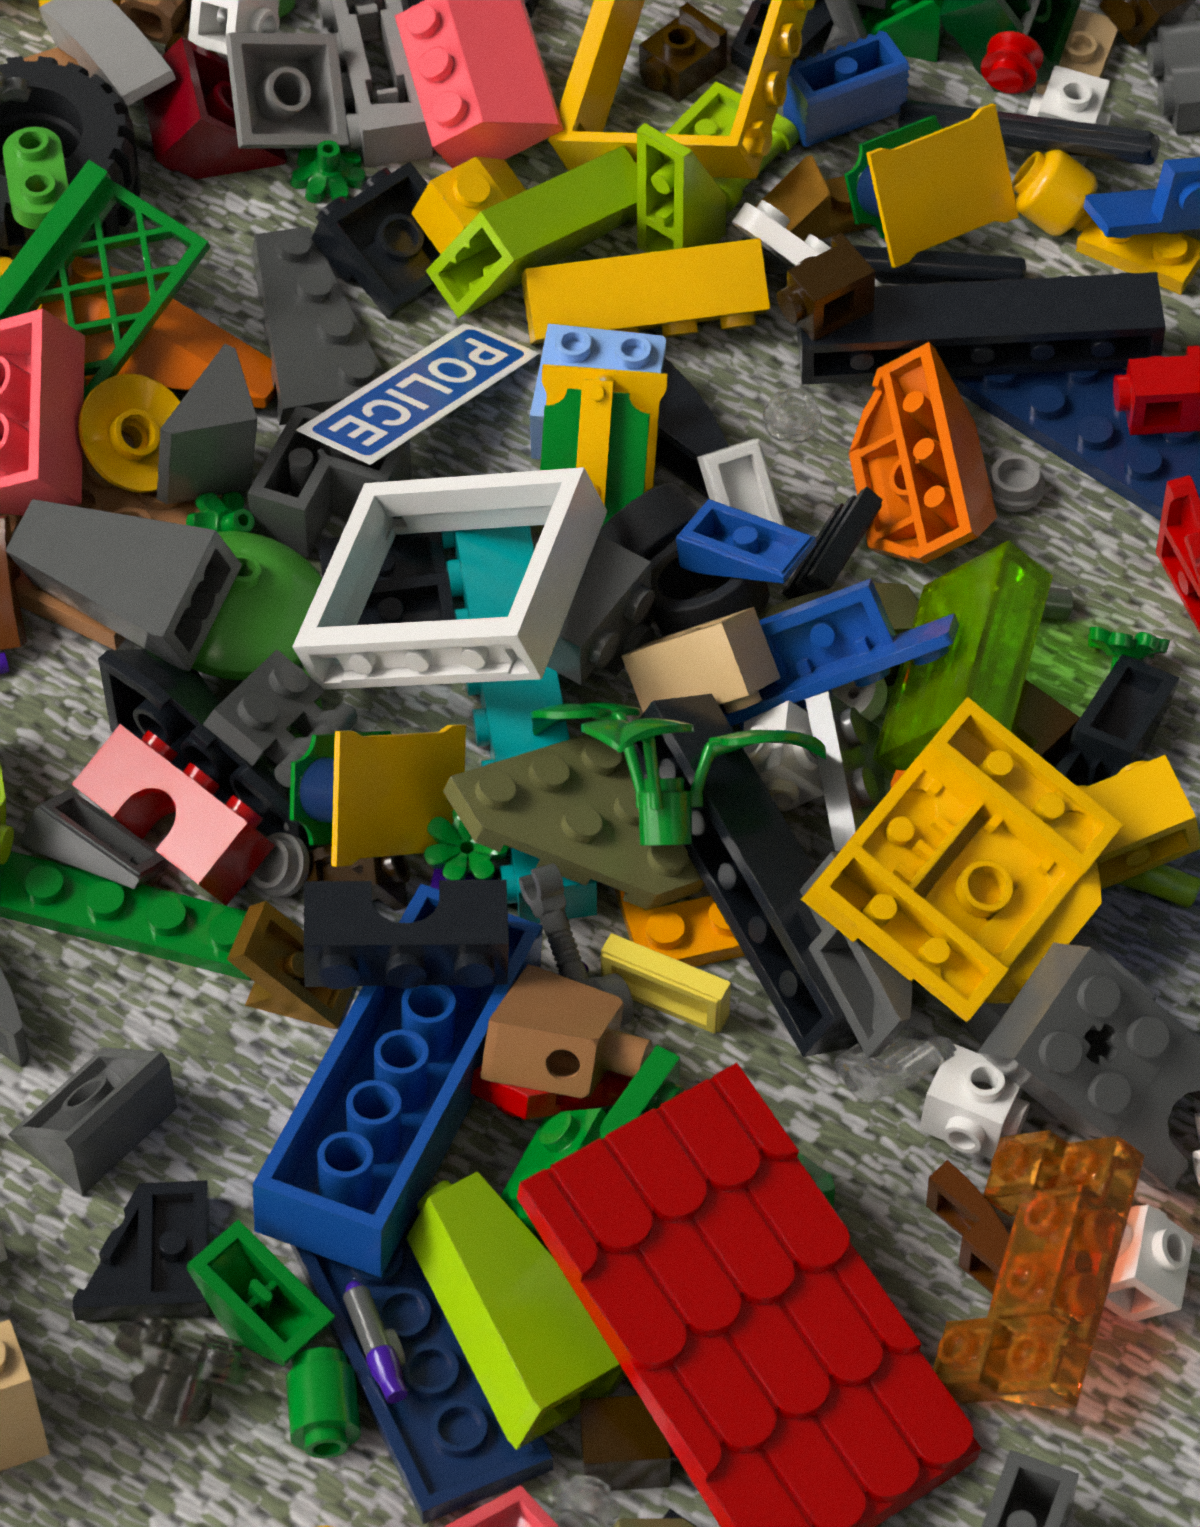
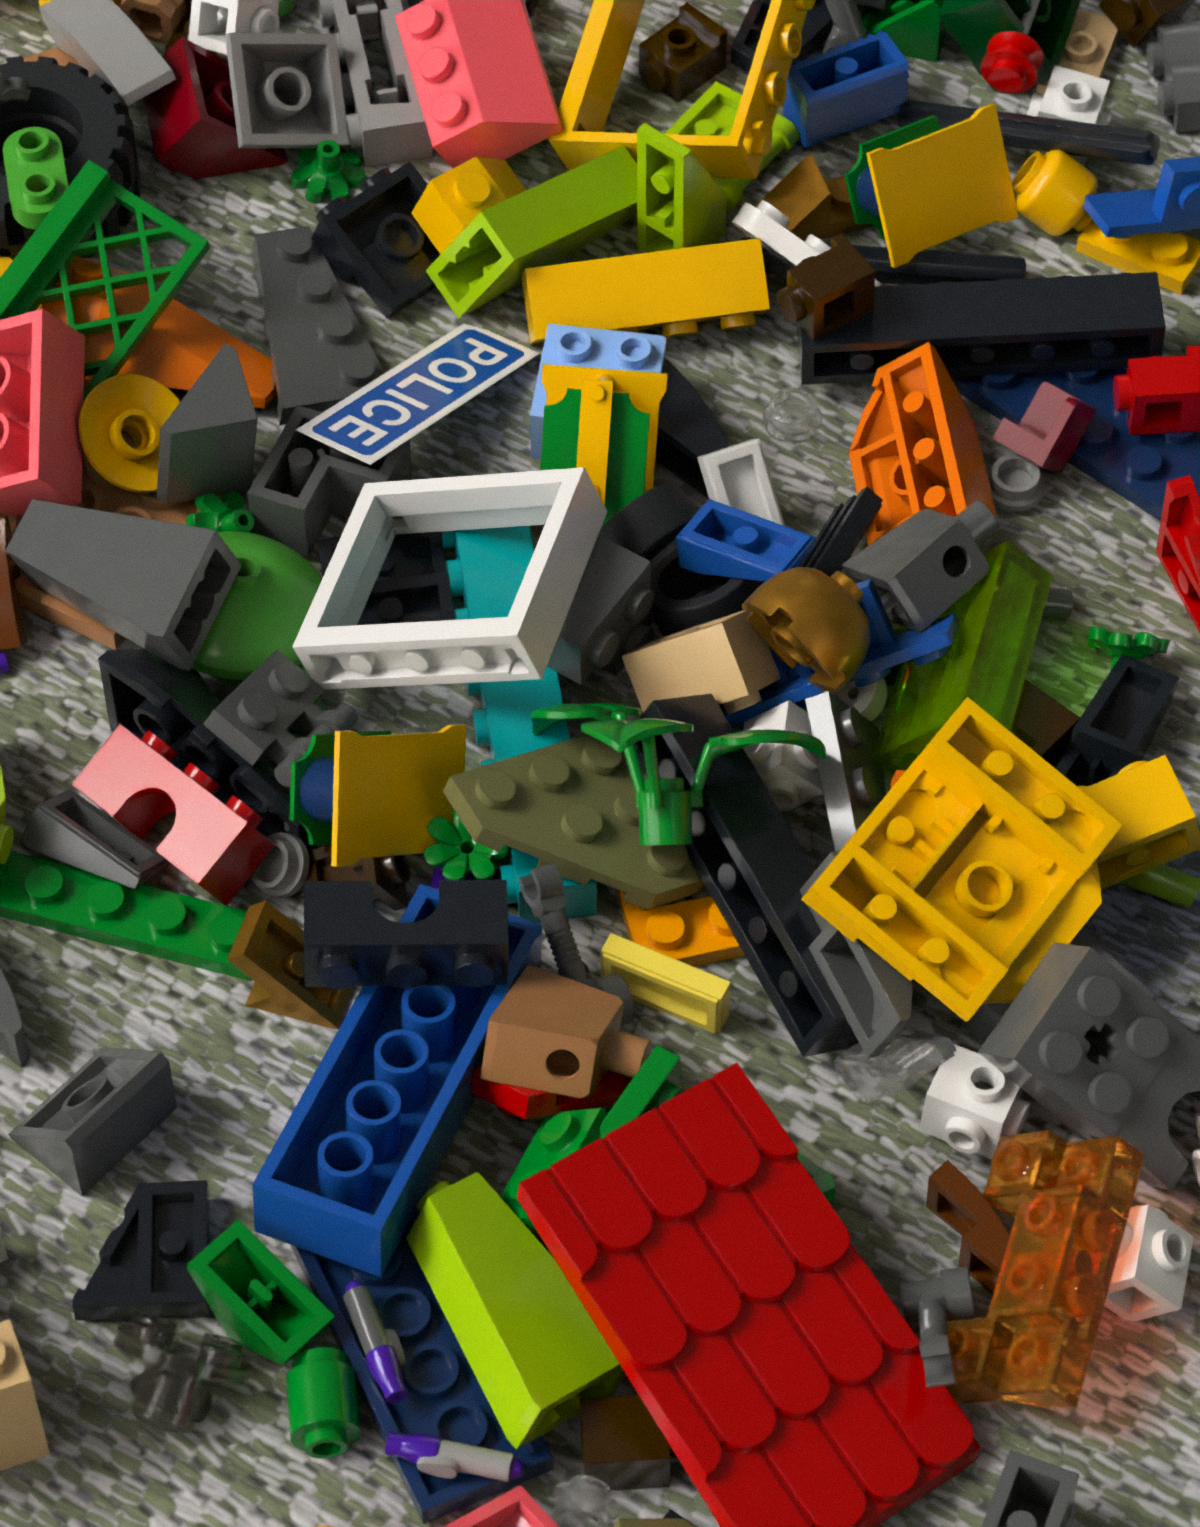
none -> light grey piece [385,1432,525,1482]
none -> pearl gold cylinder [742,567,870,694]
none -> dark grey torso [842,500,1000,633]
none -> dark grey brick [900,1266,977,1388]
none -> dark red panel [992,382,1097,473]

